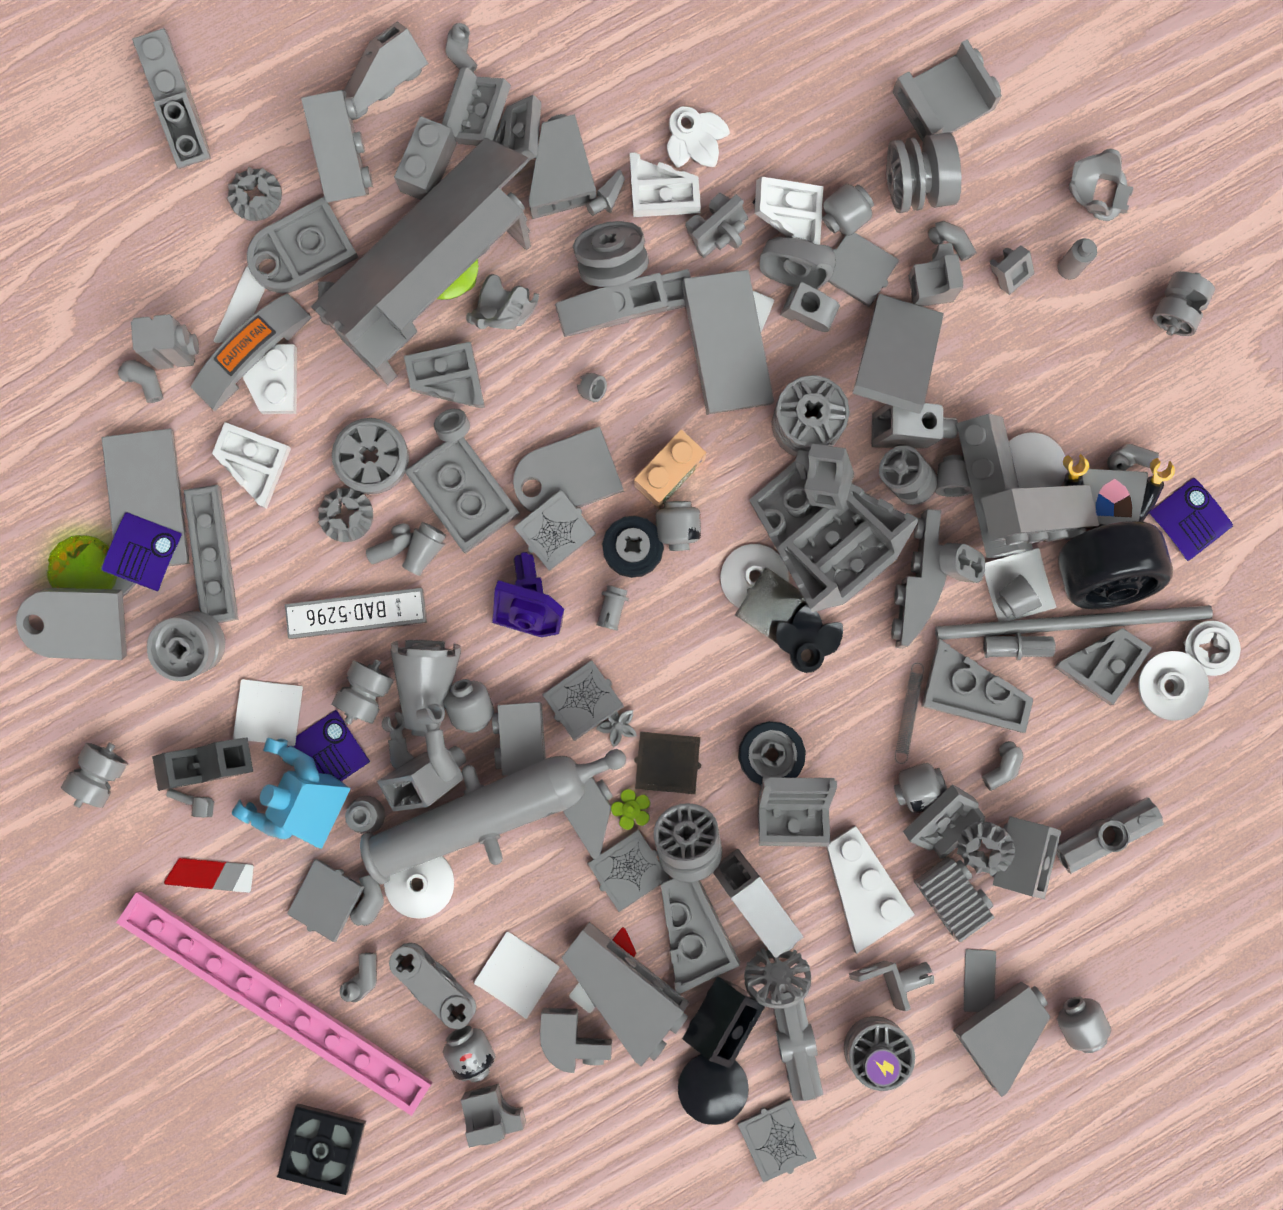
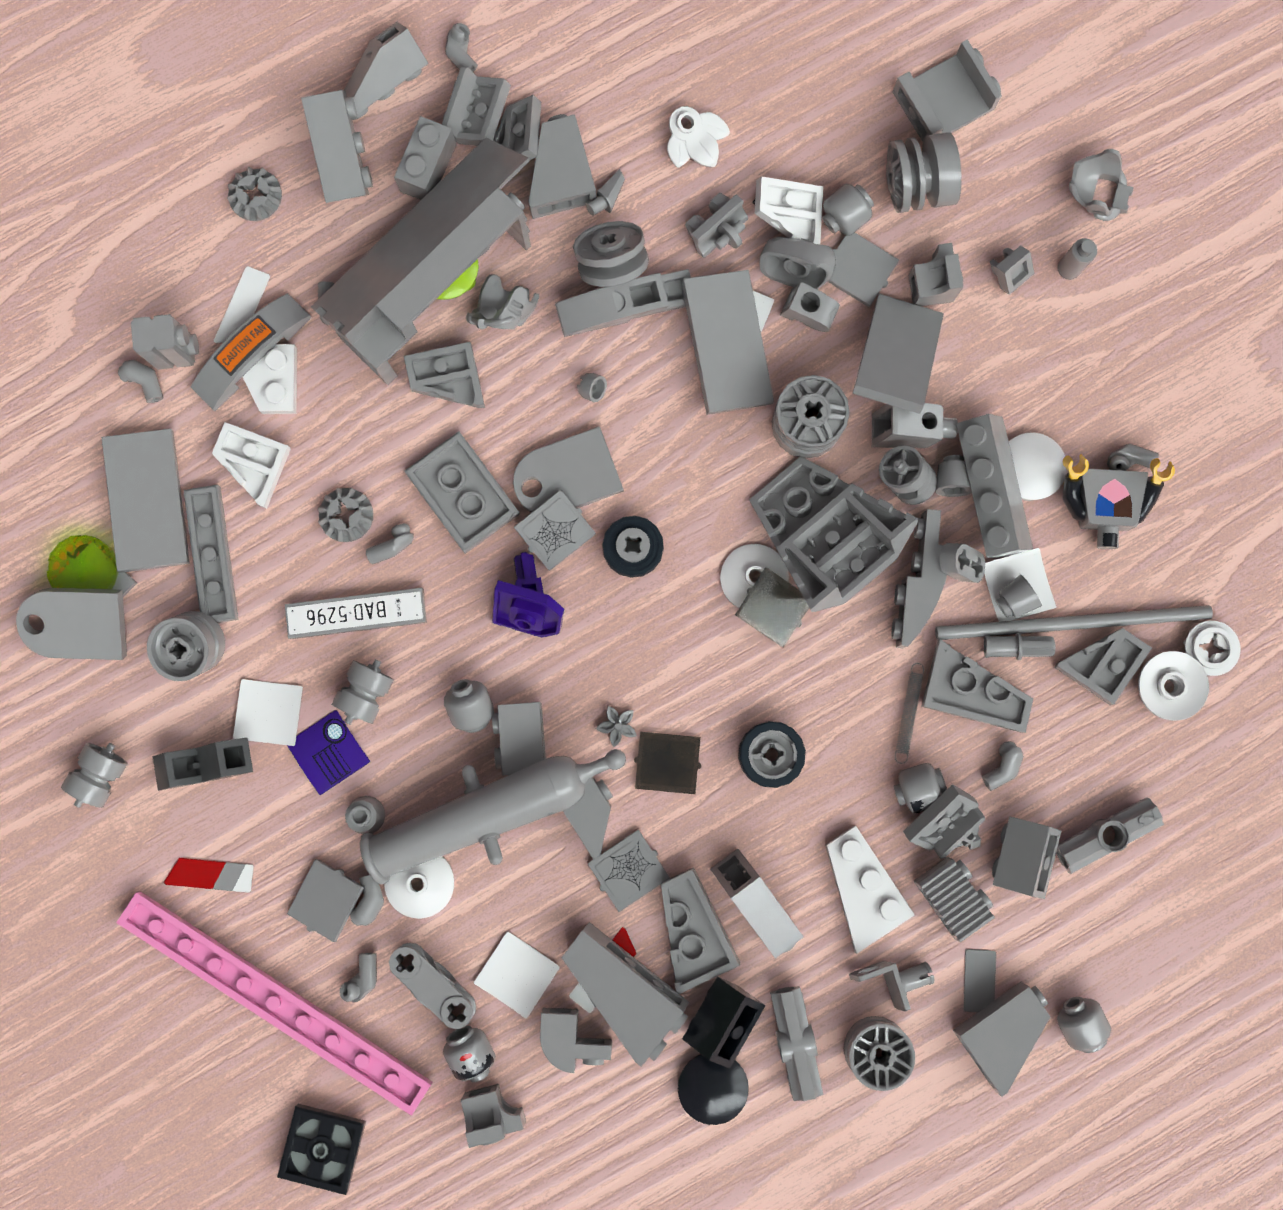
dark purple sticker [102,513,182,591] -> none
light grey slope [132,28,211,169] -> none
light grey hand [166,789,214,818] -> none
medium azure torso [232,738,351,849] -> none
light grey tile [247,197,358,293] -> none
light grey wheel [332,418,409,494] -> none
light grey torso [377,704,466,812] -> none
light grey cone [391,640,461,737] -> none
light grey cone [402,522,446,576] -> none
light grey tile [434,409,470,442] -> none
light grey piece [542,660,624,741] -> none
light grey pin [596,586,629,631] -> none
lime plant [611,789,651,830] -> none
white wing [630,152,701,217] -> none
light nougat brick [634,430,707,509] -> none
light grey wheel [654,803,722,882] -> none
light grey head [656,501,701,551] -> none
light grey piece [737,1099,817,1183] -> none
light grey wheel [744,949,811,1009] -> none
light grey plate [758,777,837,847] -> none
black plate [776,604,843,673] -> none
light grey brick [795,444,854,510] -> none
medium lavender tile [863,1047,901,1086] -> none
light grey arm [928,221,977,261] -> none
light grey gear [957,822,1015,876] -> none
light grey wedge [981,485,1099,546] -> none
black wheel [1058,521,1173,609] -> none
dark purple sticker [1149,478,1233,561] -> none
light grey wheel [1153,271,1215,336] -> none

